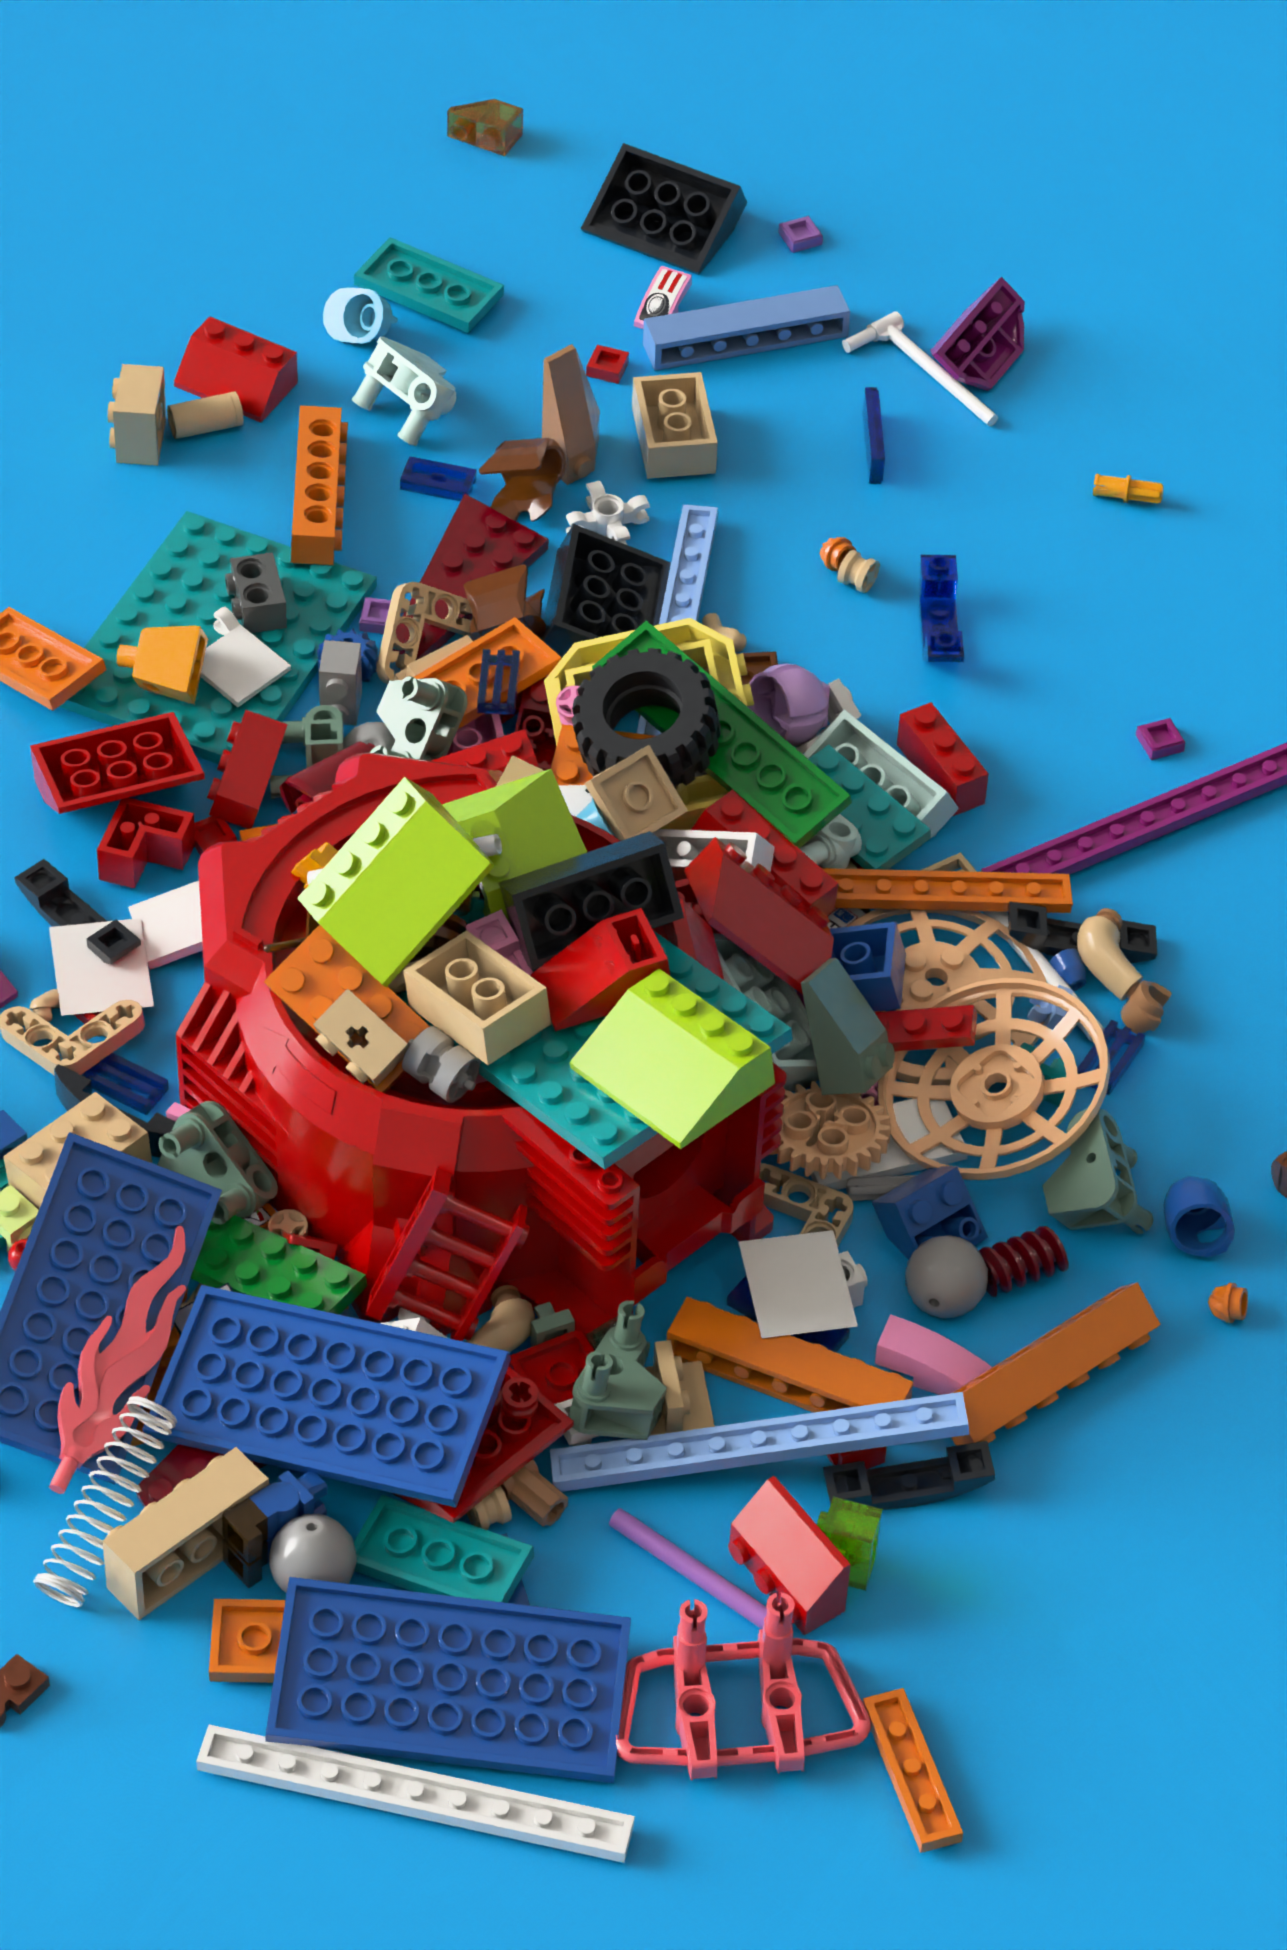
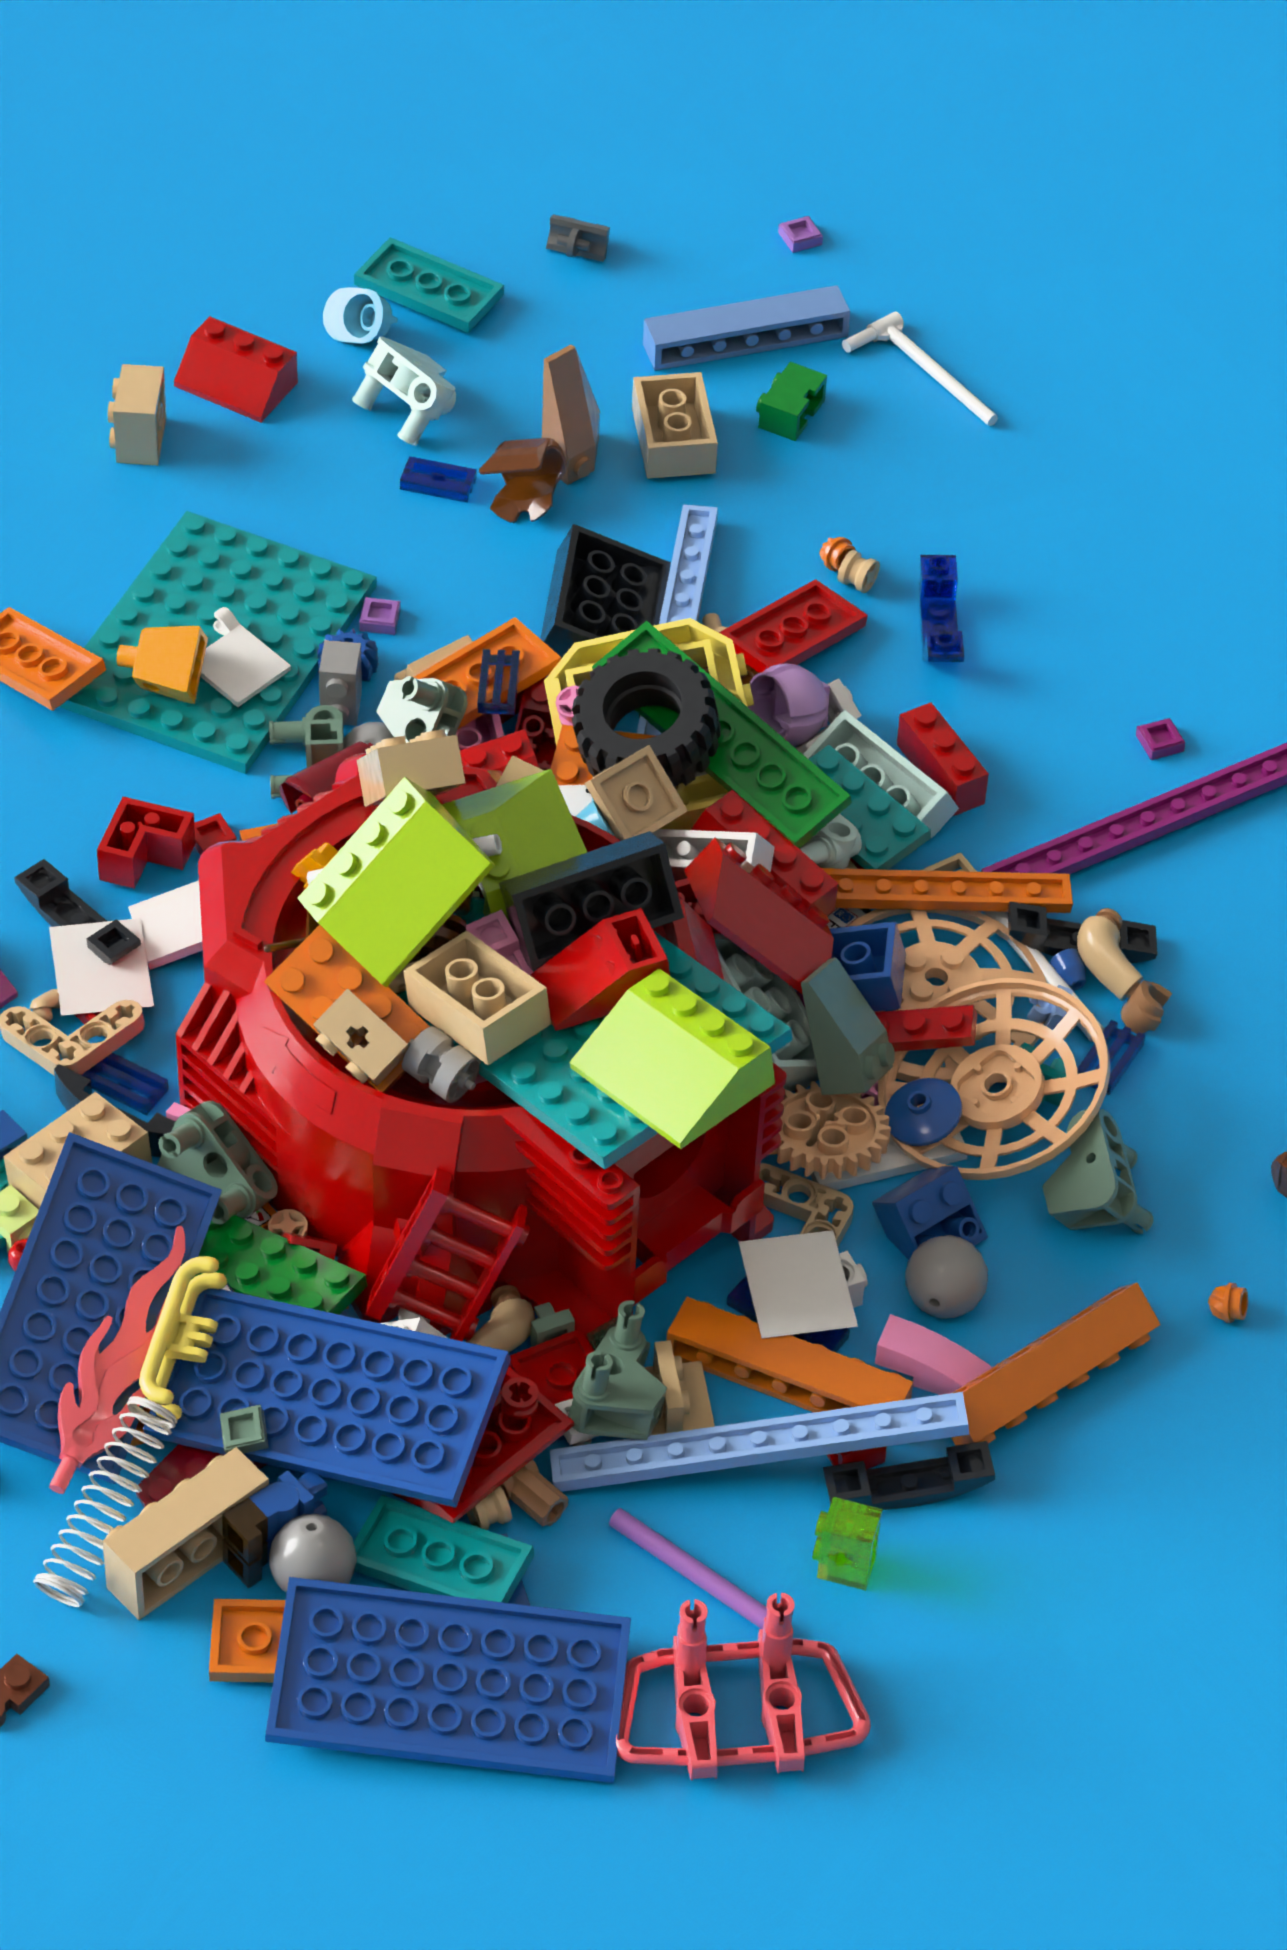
red slope [30,712,205,814] -> none
tan pin [167,391,244,439] -> none
white plate [196,1724,635,1863] -> none
red brick [207,710,288,829] -> none
dark grey brick [225,552,287,633] -> none
orange brick [291,405,348,565] -> none
tan beam [376,582,472,685] -> none
dark red wing [392,494,549,660] -> none
clear orange slope [447,99,523,156] -> none
reddish brown piece [464,564,546,641] -> none
white pin [566,481,650,545] -> none
black slope [581,143,747,275] -> none
red tile [586,344,629,384] -> none
slope [634,266,692,329] -> none
slope [728,1476,851,1635] -> none
light grey axle [846,1175,917,1201] -> none
orange plate [862,1688,963,1853] -> none
clear blue tile [863,387,885,484] -> none
magenta wedge [930,277,1025,391] -> none
dark red piece [979,1226,1069,1297] -> none
light orange axle [1093,474,1164,503] -> none
blue piece [1163,1176,1235,1257] -> none
none -> light yellow piece [139,1256,227,1420]
none -> sand green tile [220,1405,269,1454]
none -> tan brick [357,729,465,807]
none -> dark grey hips [546,214,610,262]
none -> red plate [719,579,868,673]
none -> green brick [756,362,827,441]
none -> blue dish [885,1078,962,1146]

